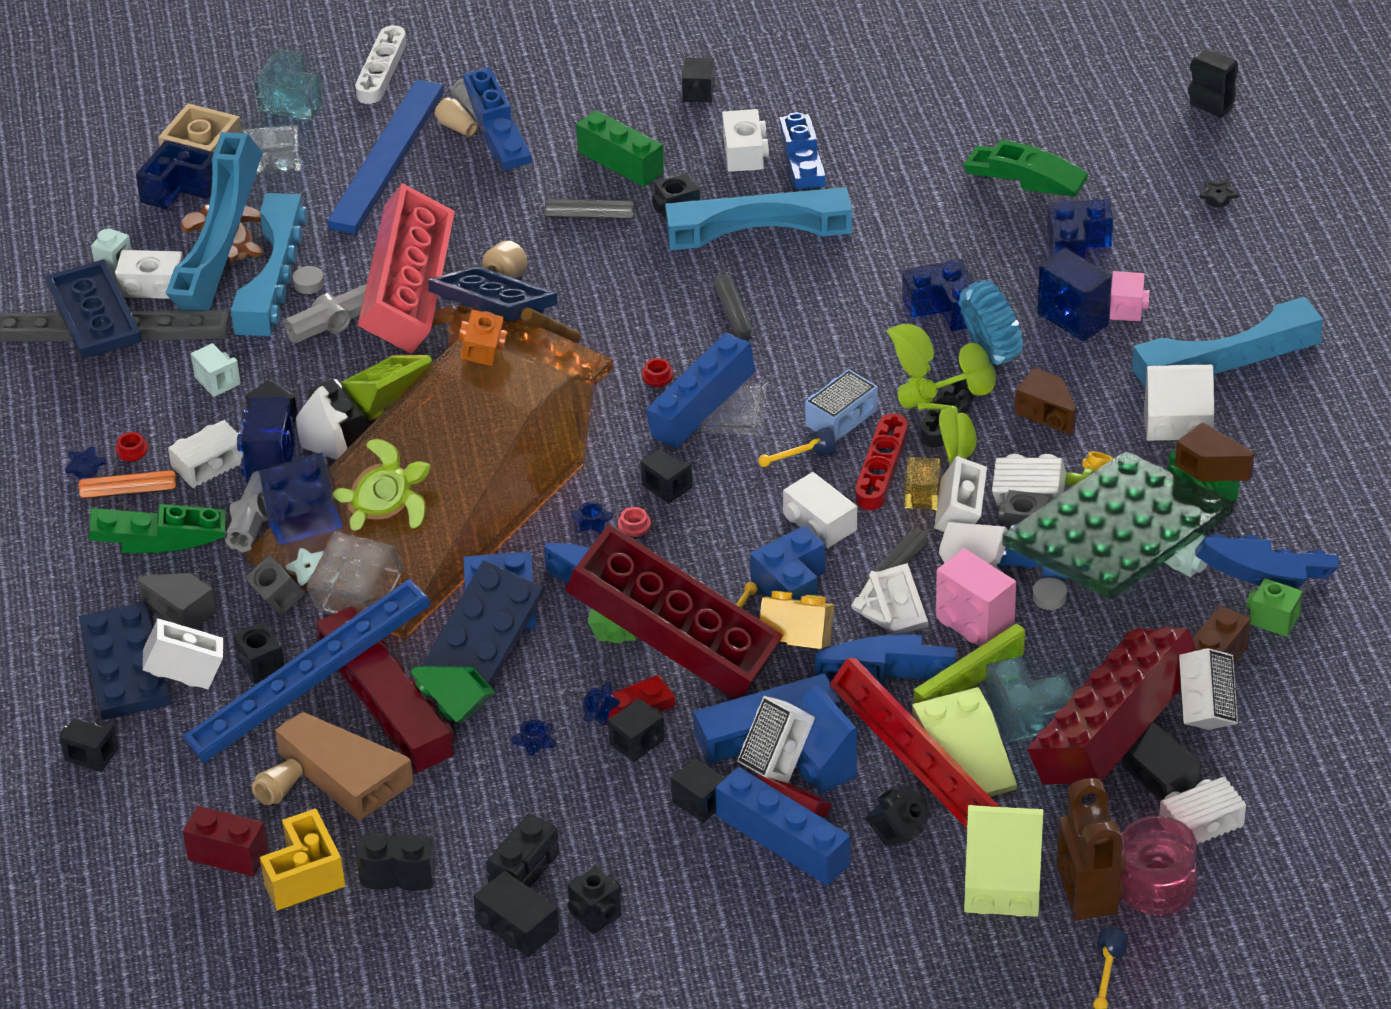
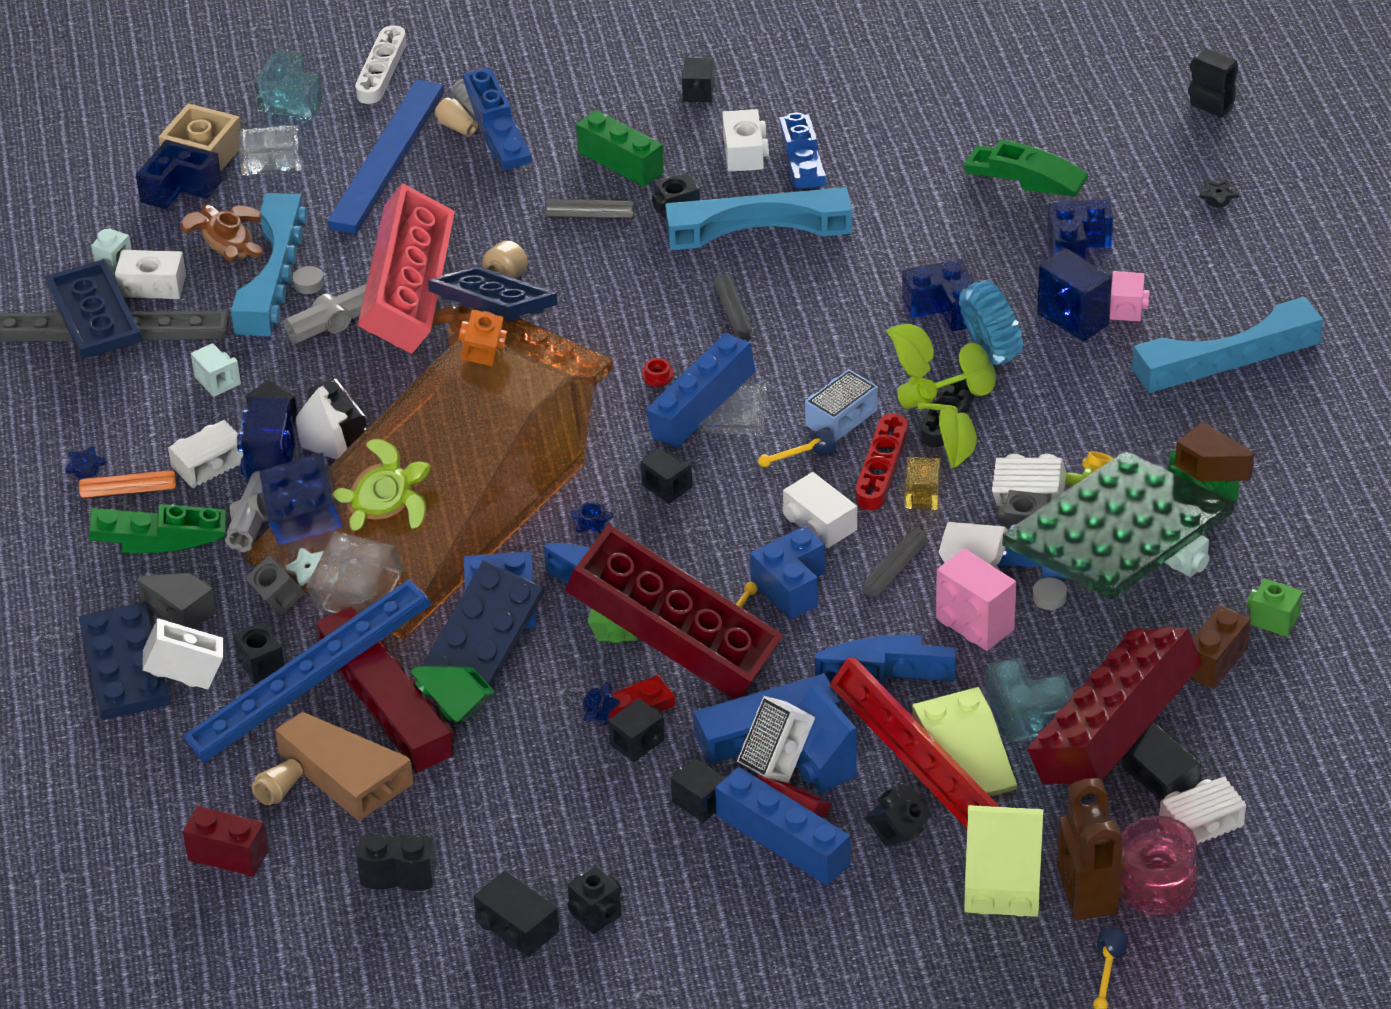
black brick [59,718,119,772] -> none
red plate [115,432,148,462] -> none
dark azure arch [166,132,263,311] -> none
yellow brick [260,808,346,911] -> none
lime slope [340,355,432,421] -> none
black brick [486,814,560,888] -> none
clear blue plate [511,719,556,756] -> none
pearl gold bar [521,308,581,343] -> none
coral plate [618,507,651,537] -> none
yellow brick [760,591,835,649] -> none
white slope [851,563,928,635] -> none
lime tile [914,623,1025,704] -> none
white brick [934,456,987,532] -> none
reddish brown slope [1015,367,1076,435] -> none
white slope [1144,365,1214,441] -> none
white brick [1179,648,1238,730] -> none
blue slope [1195,534,1339,589] -> none

